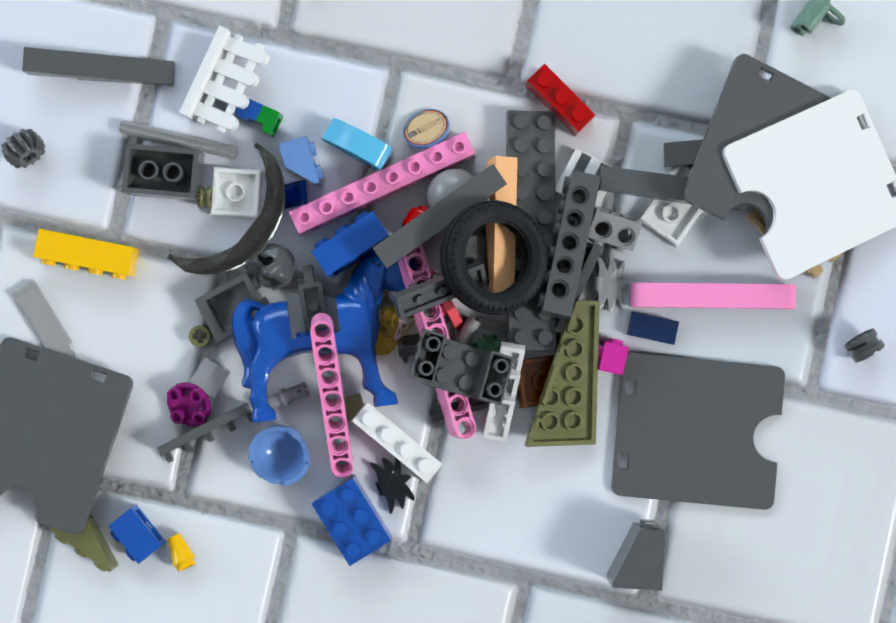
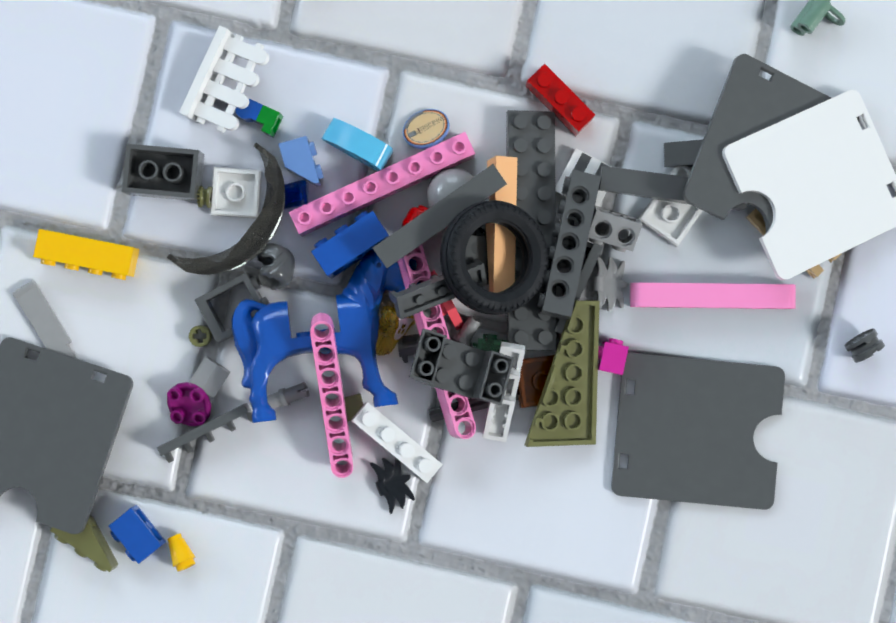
dark grey gear [1,129,45,169] -> none
dark grey slope [22,47,175,86] -> none
light grey axle [119,120,236,159] -> none
medium blue cylinder [248,425,310,486] -> none
dark grey hinge [298,264,328,332] -> none
blue brick [311,475,392,566] -> none
dark grey slope [606,519,665,591] -> none
dark blue tile [626,311,679,345] -> none

